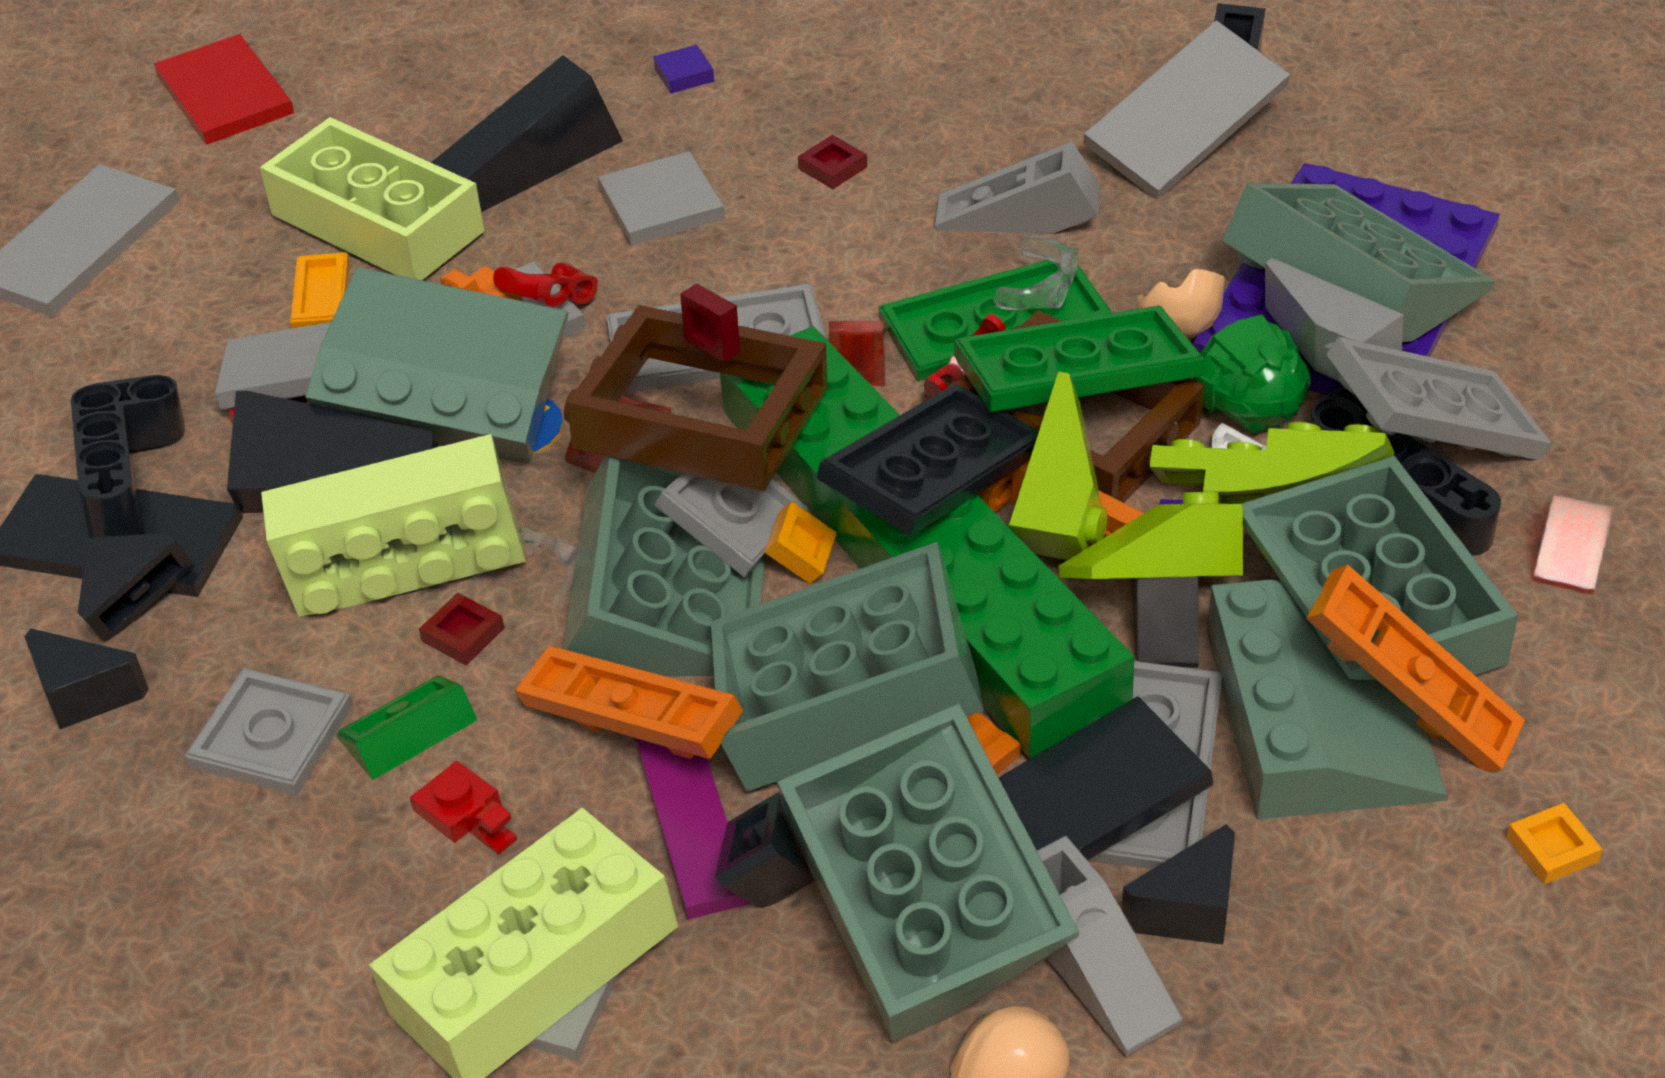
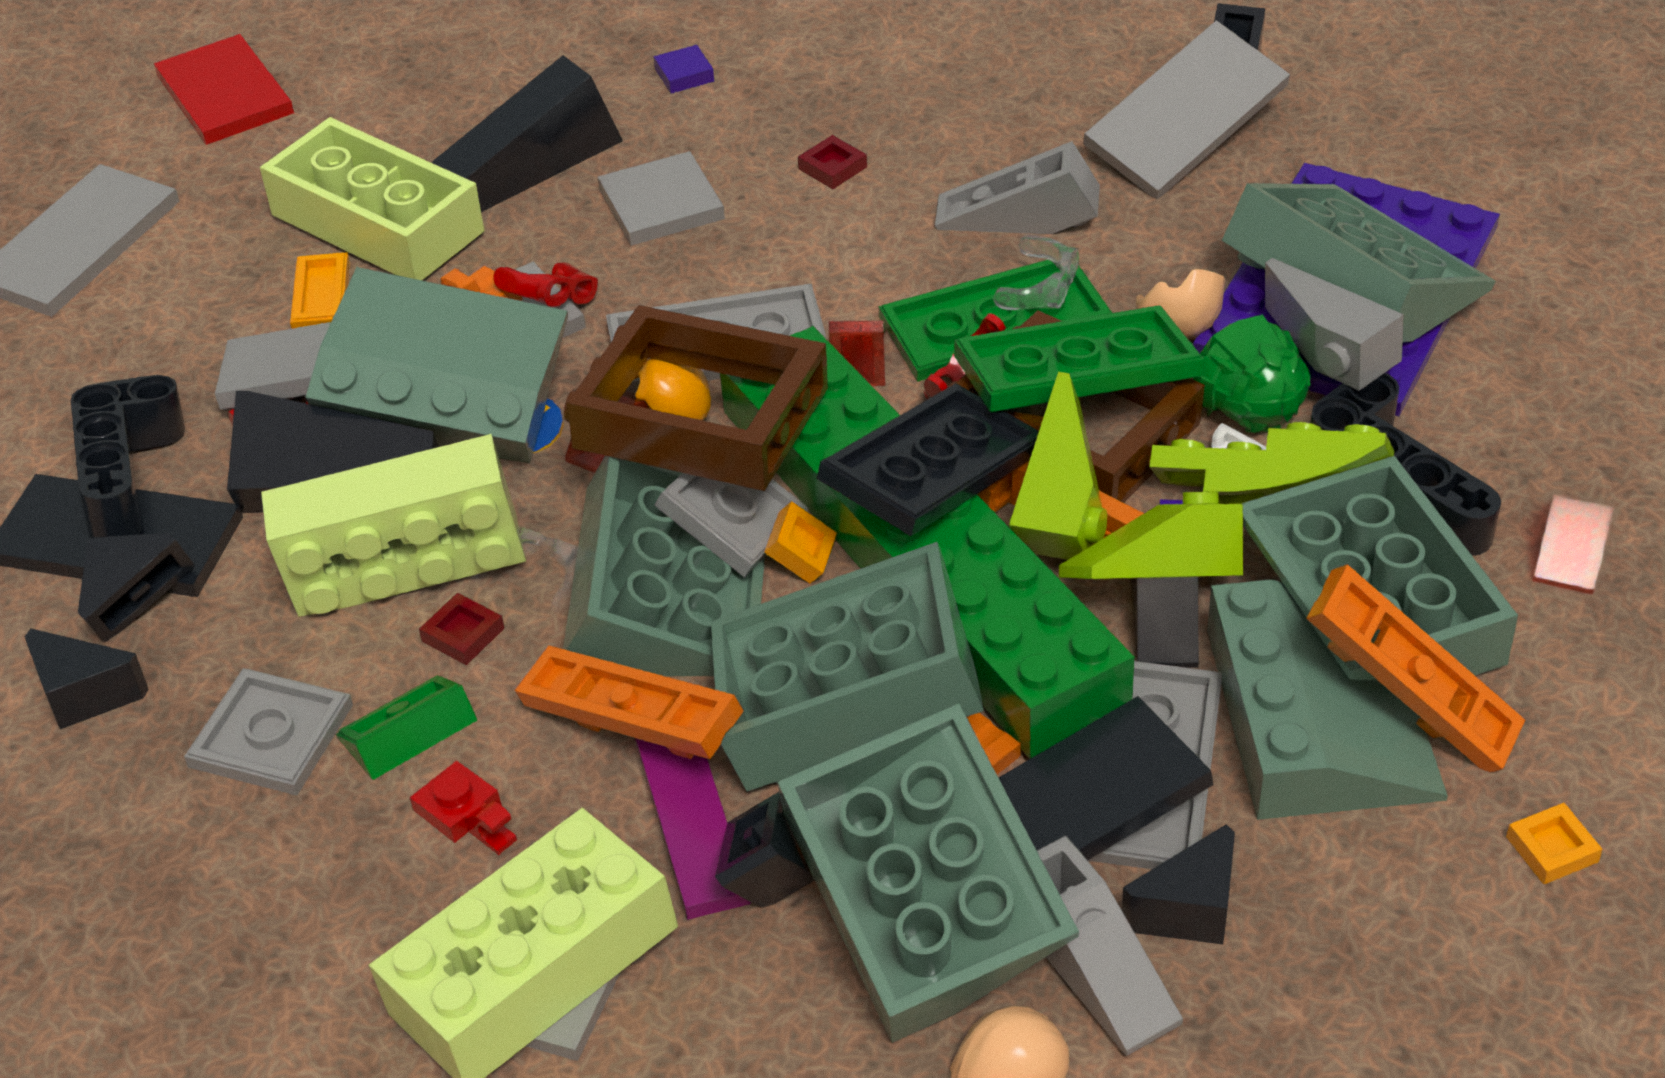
dark red tile [680,283,740,362] -> none
light grey plate [1326,337,1553,460] -> none
none -> light orange hair [633,358,711,420]

